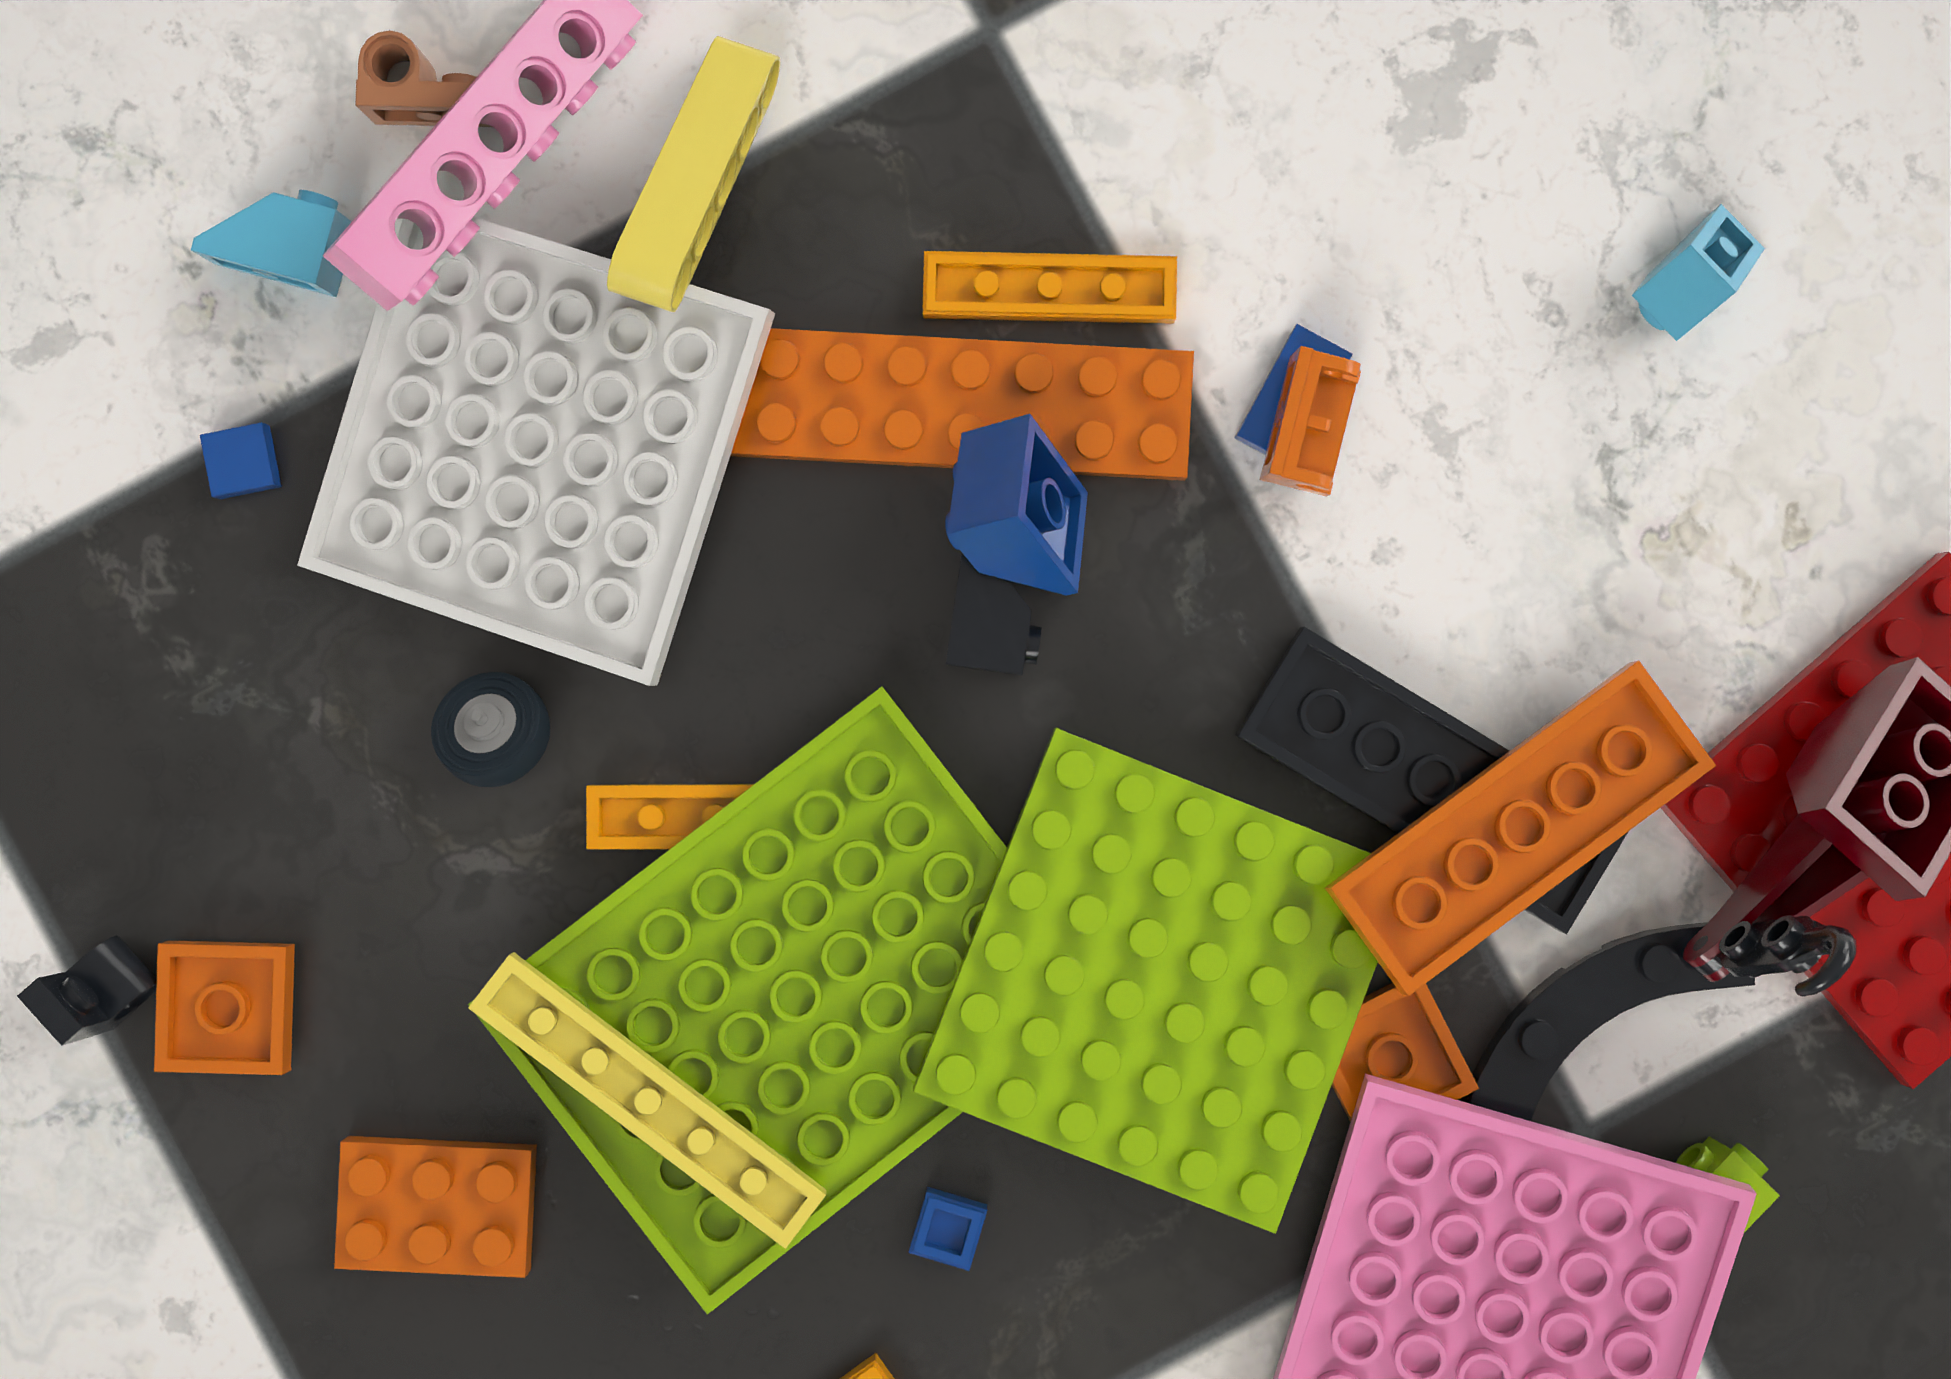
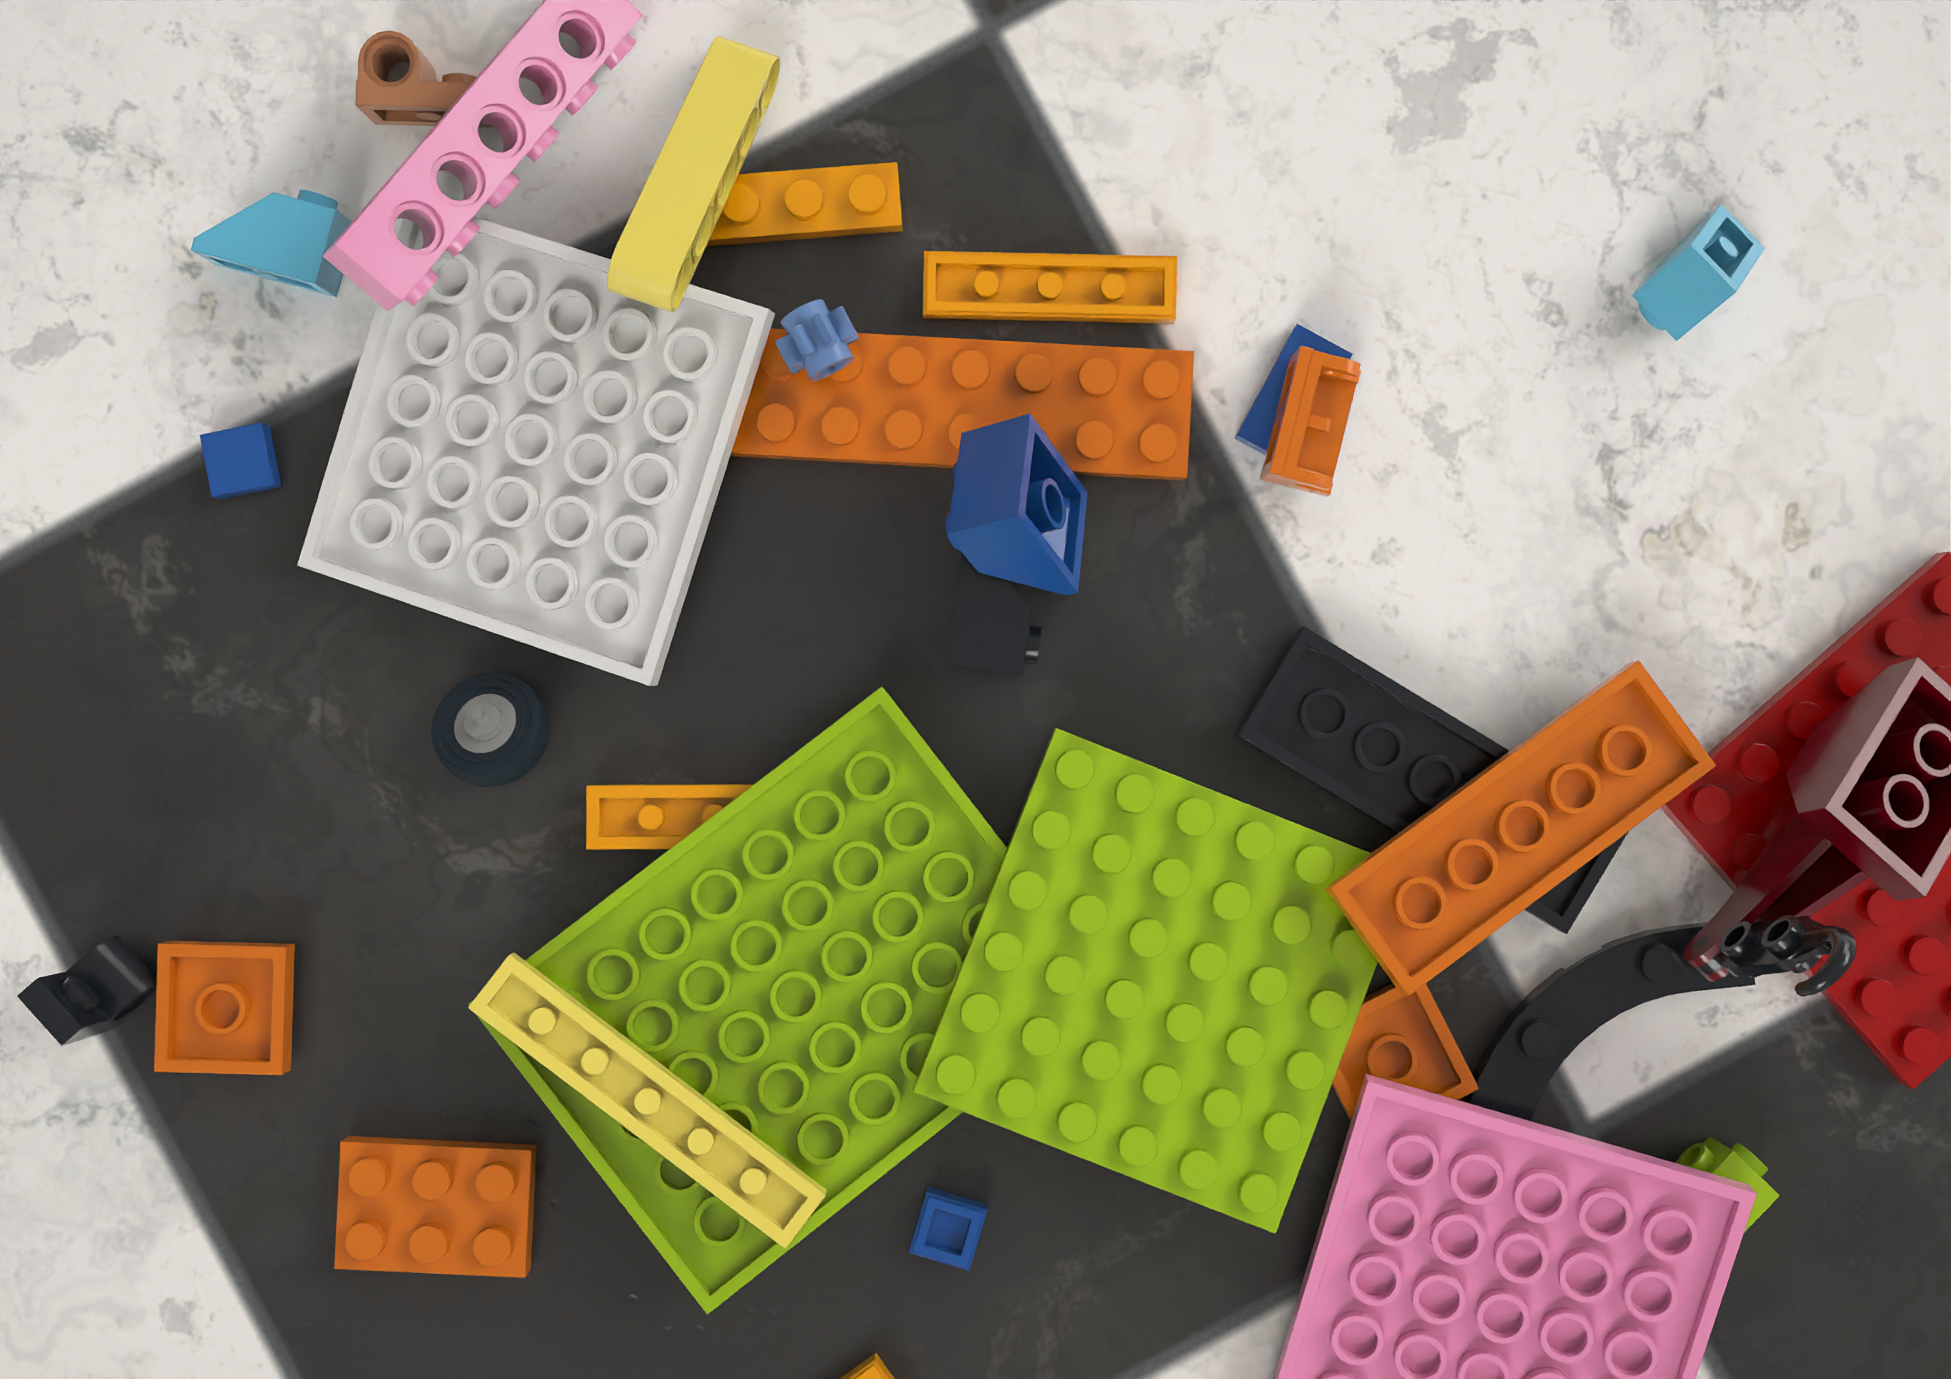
none -> light orange plate [644,162,903,246]
none -> medium blue gear [775,299,859,381]

